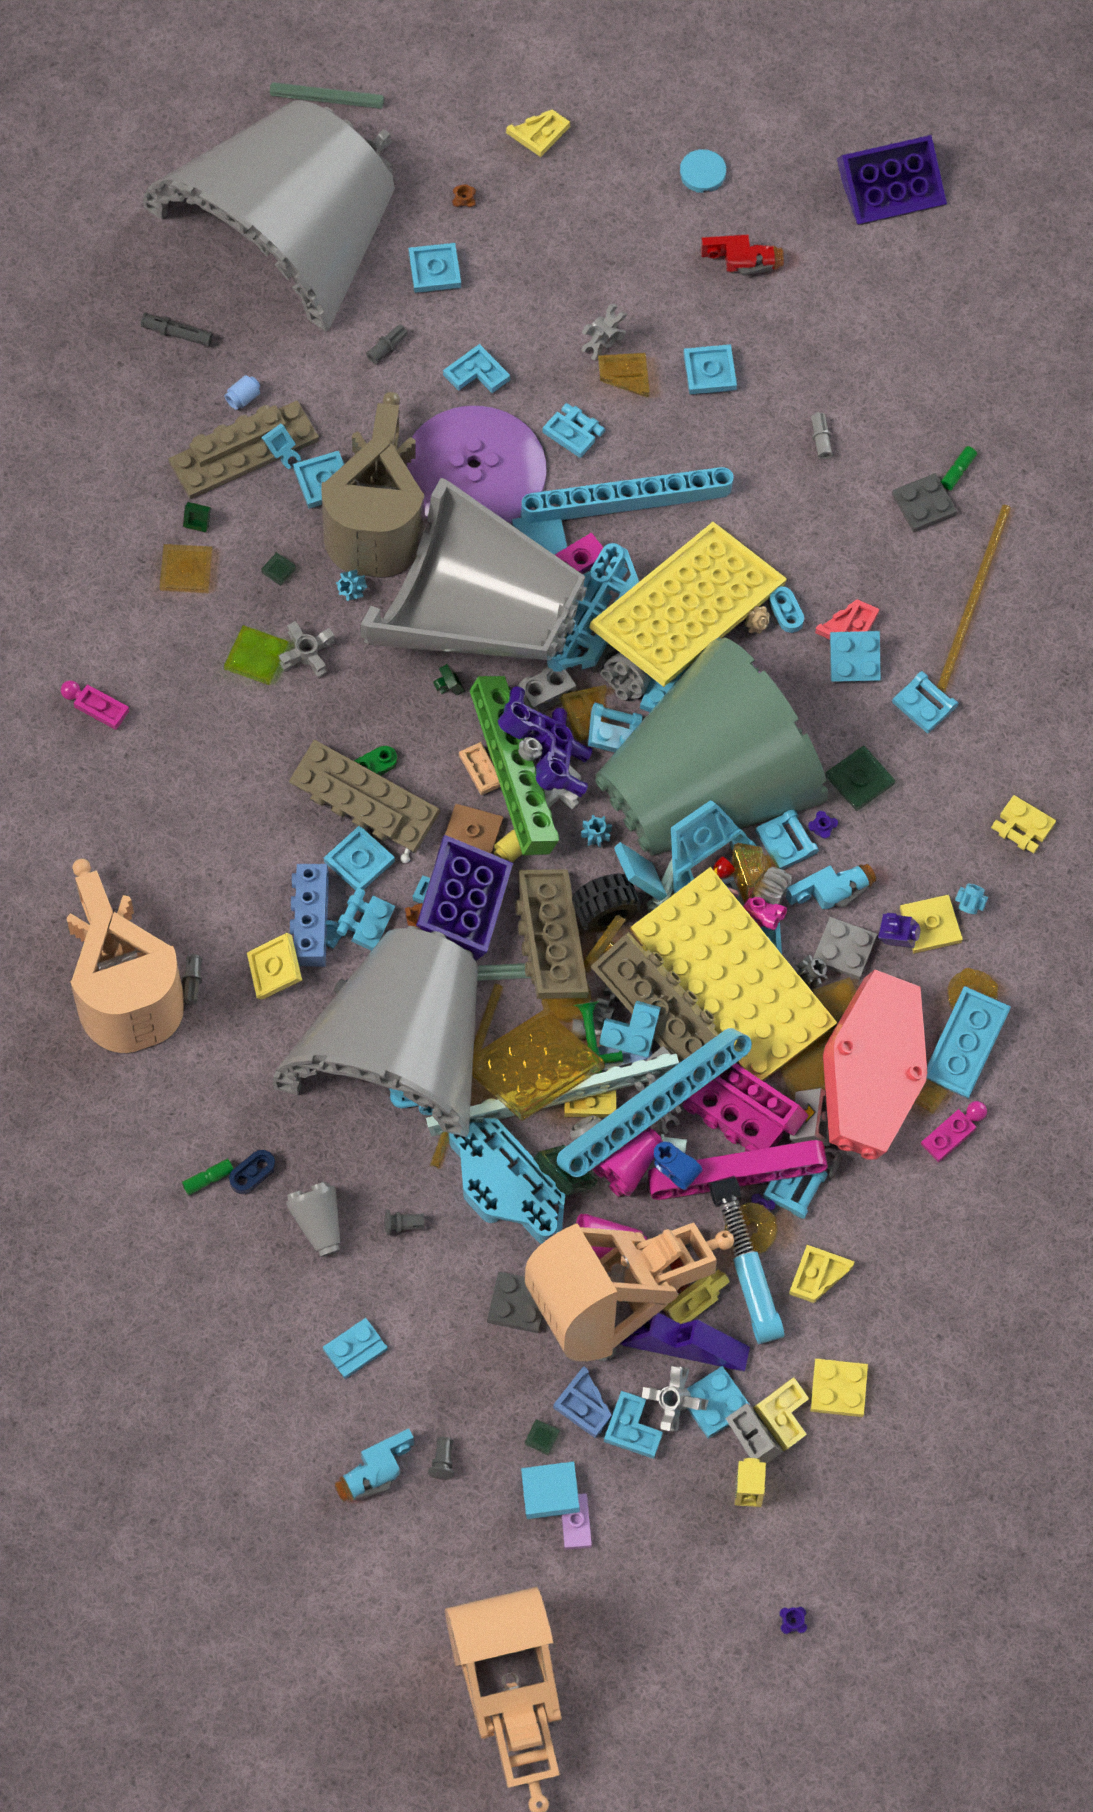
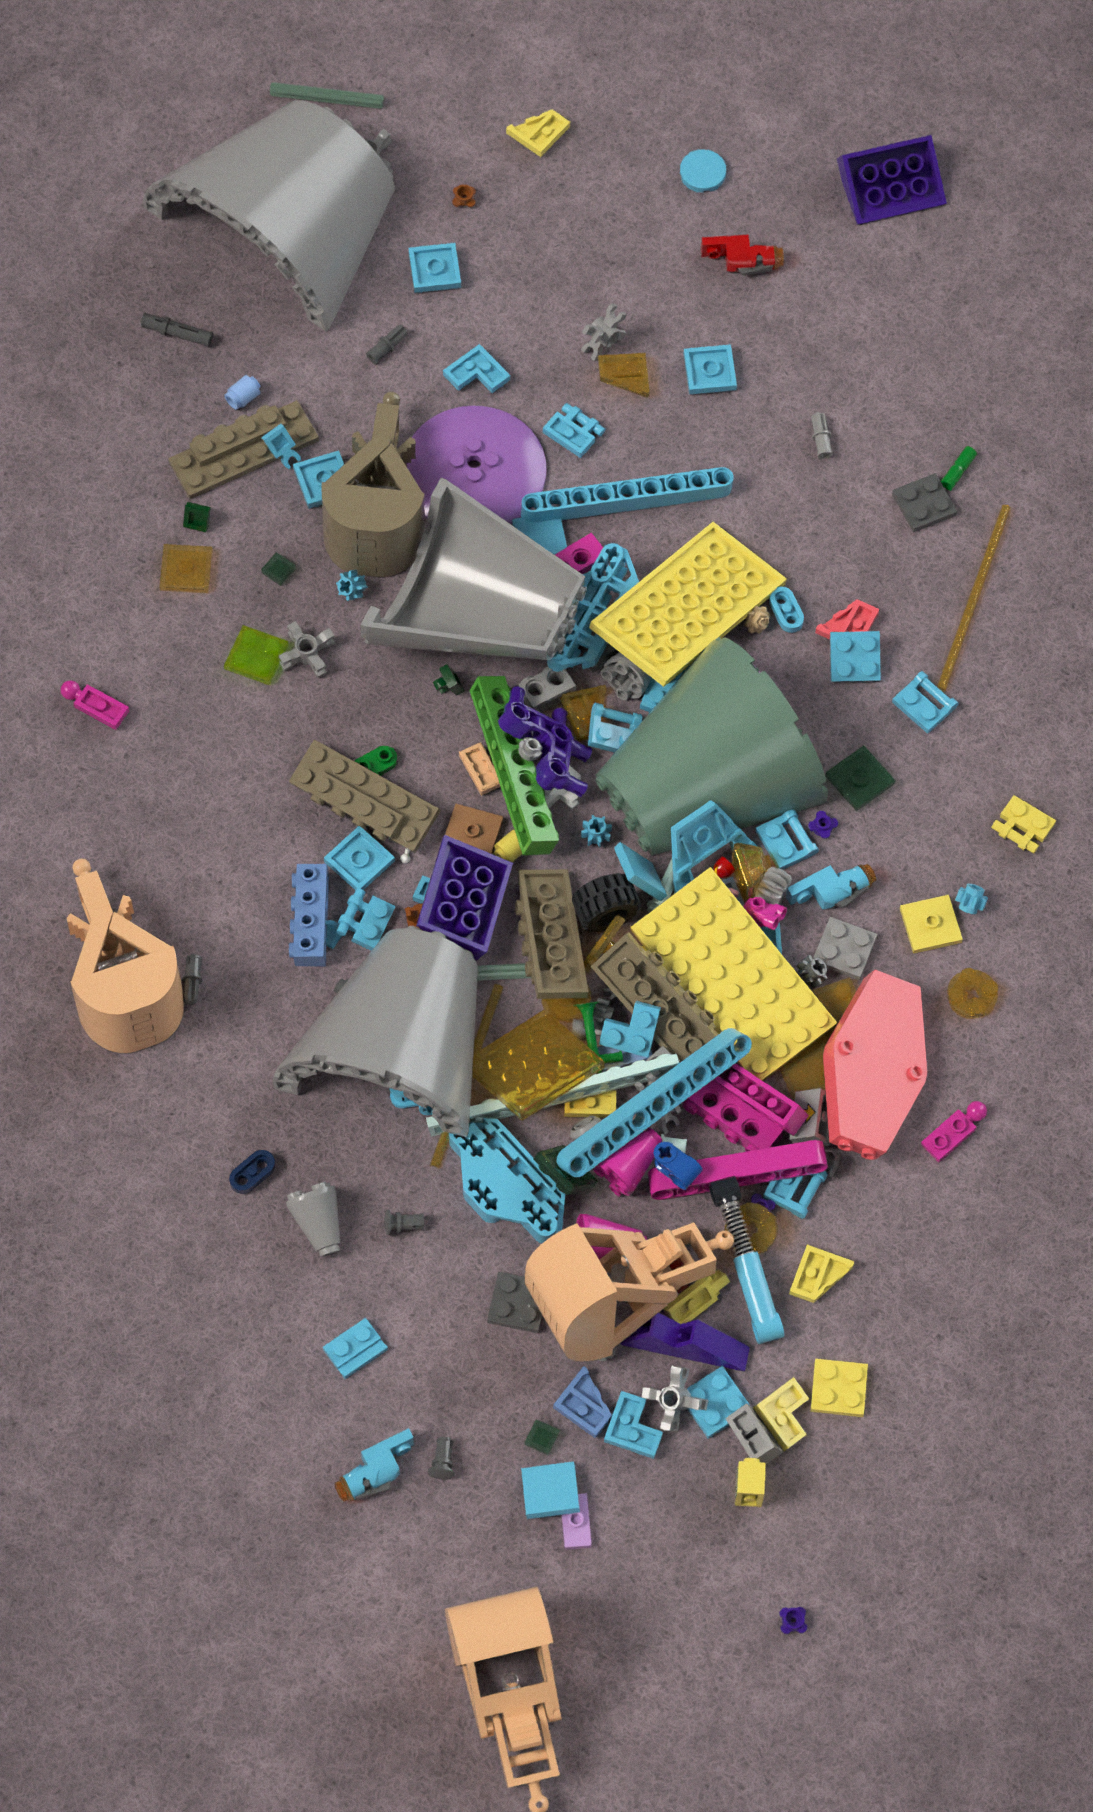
green piece [181,1158,234,1196] -> none
light yellow plate [247,933,302,999] -> none
dark purple brick [878,913,920,948] -> none
clear yellow tile [914,1078,948,1114] -> none
medium azure tile [926,986,1011,1099] -> none

